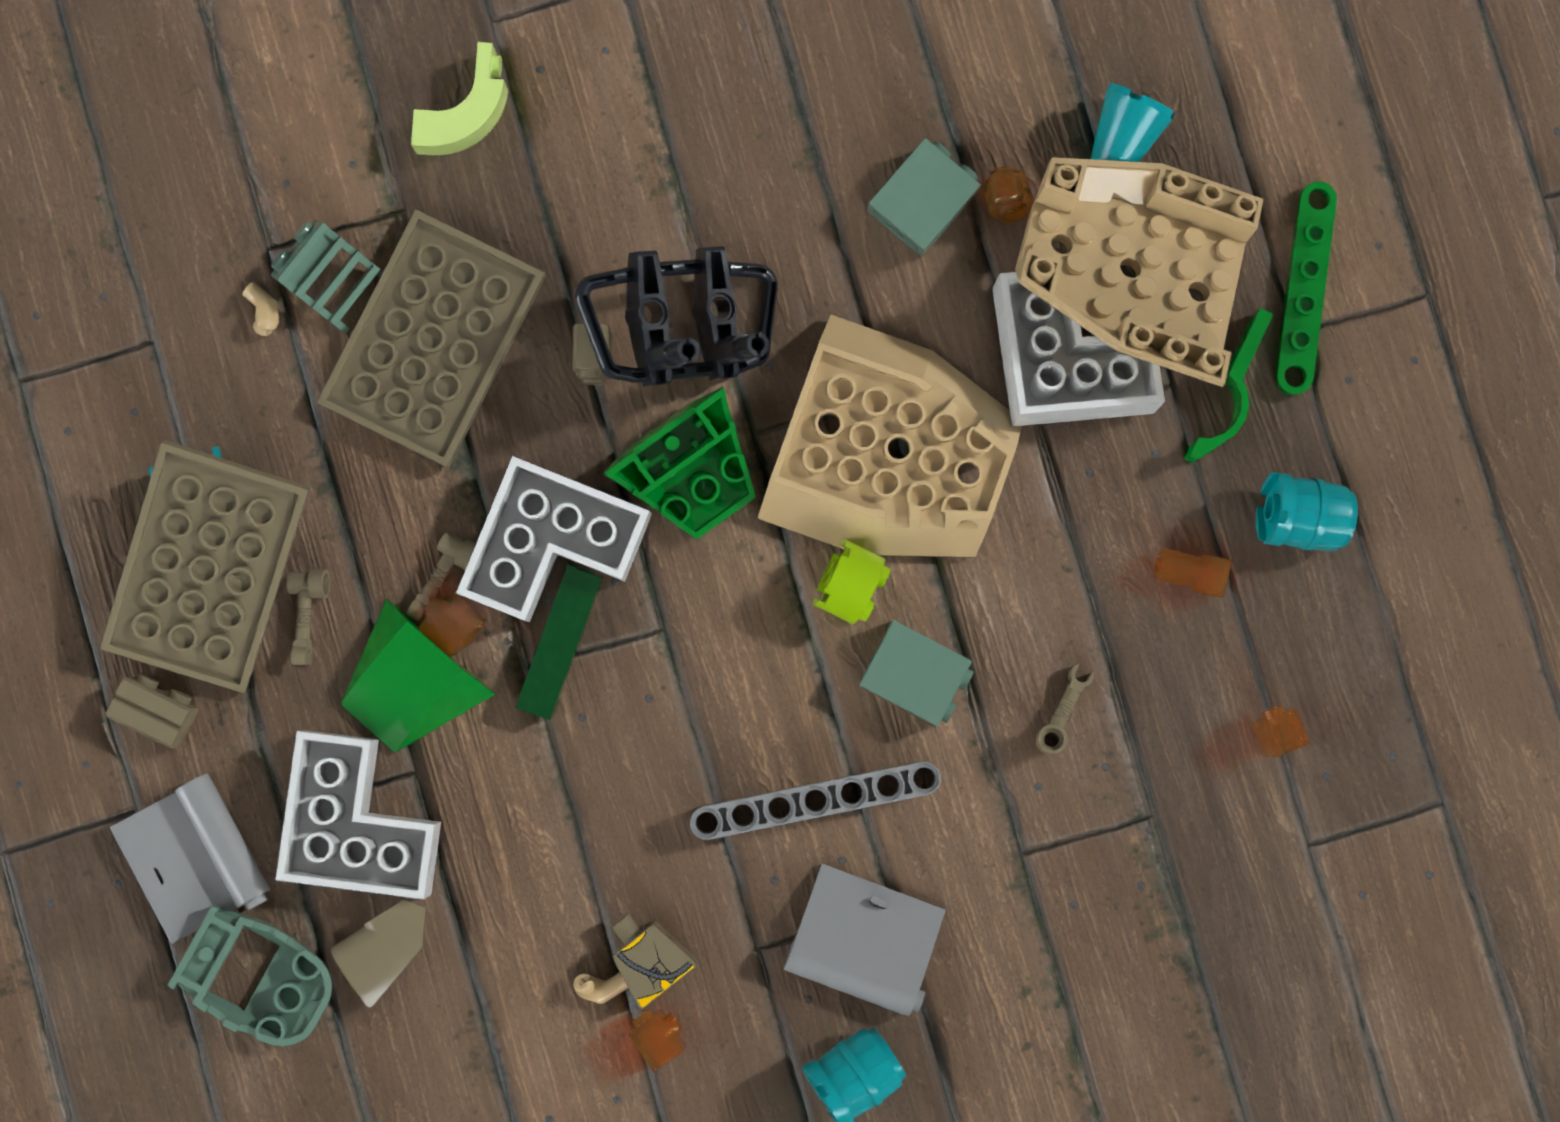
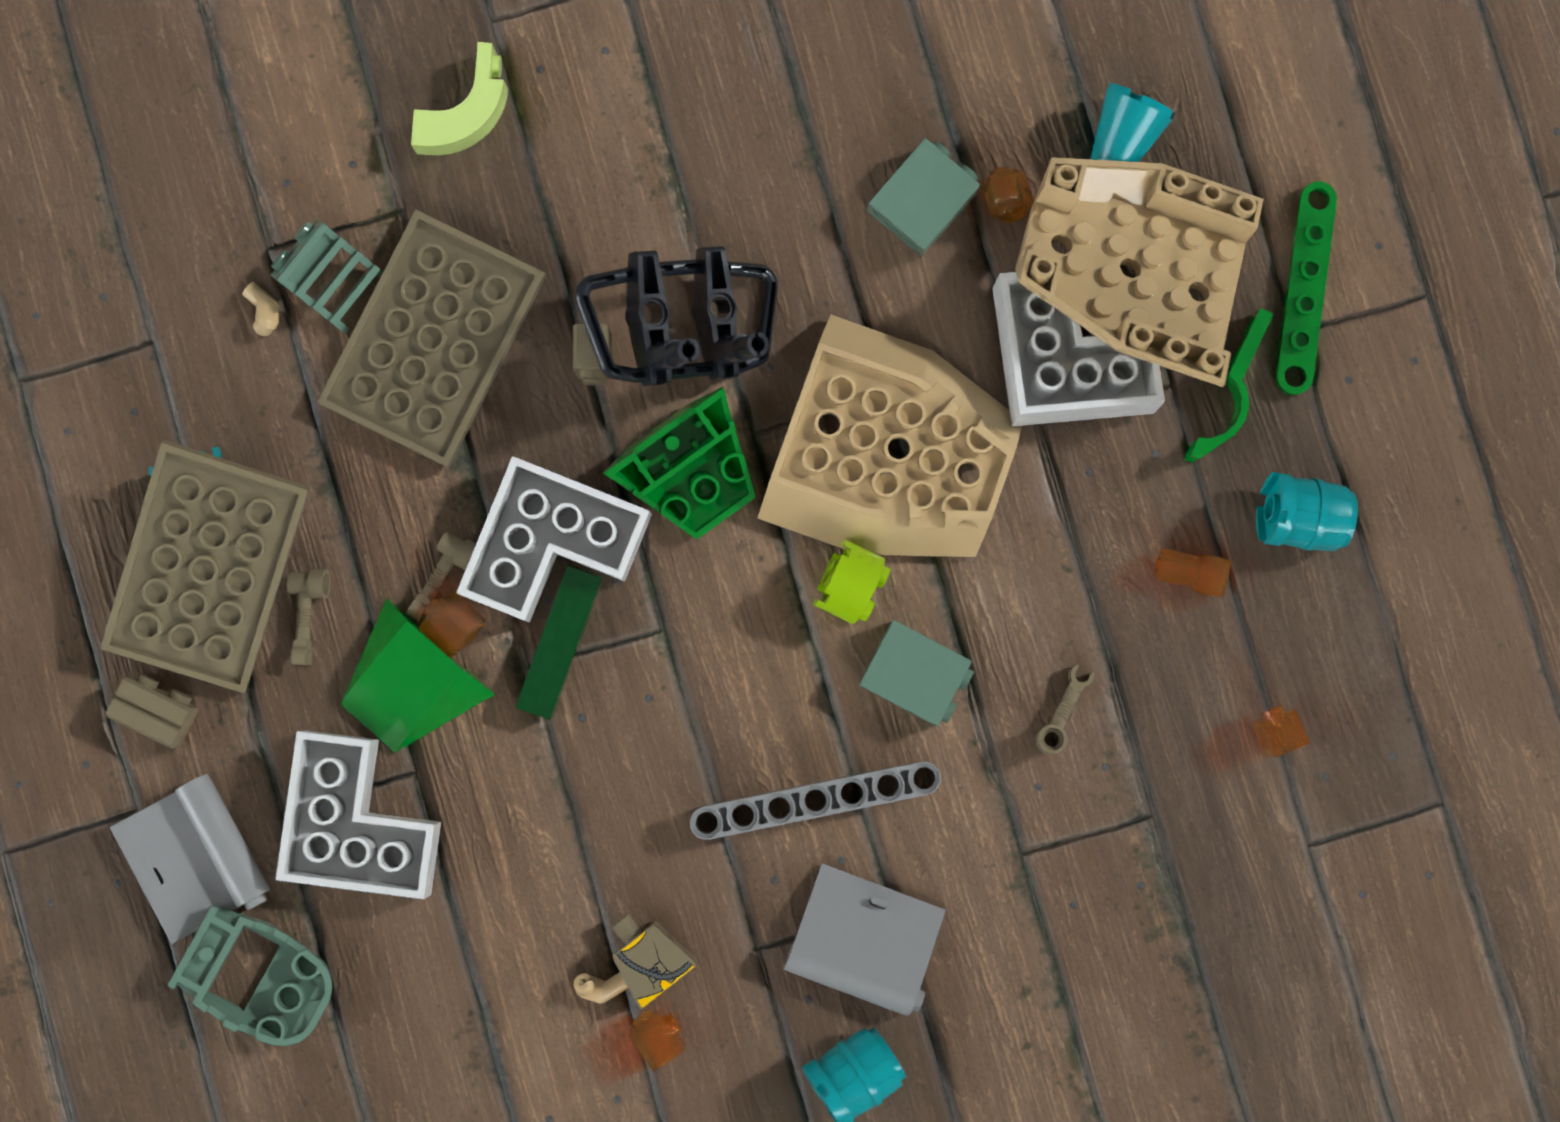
dark tan panel [331,899,426,1007] -> none

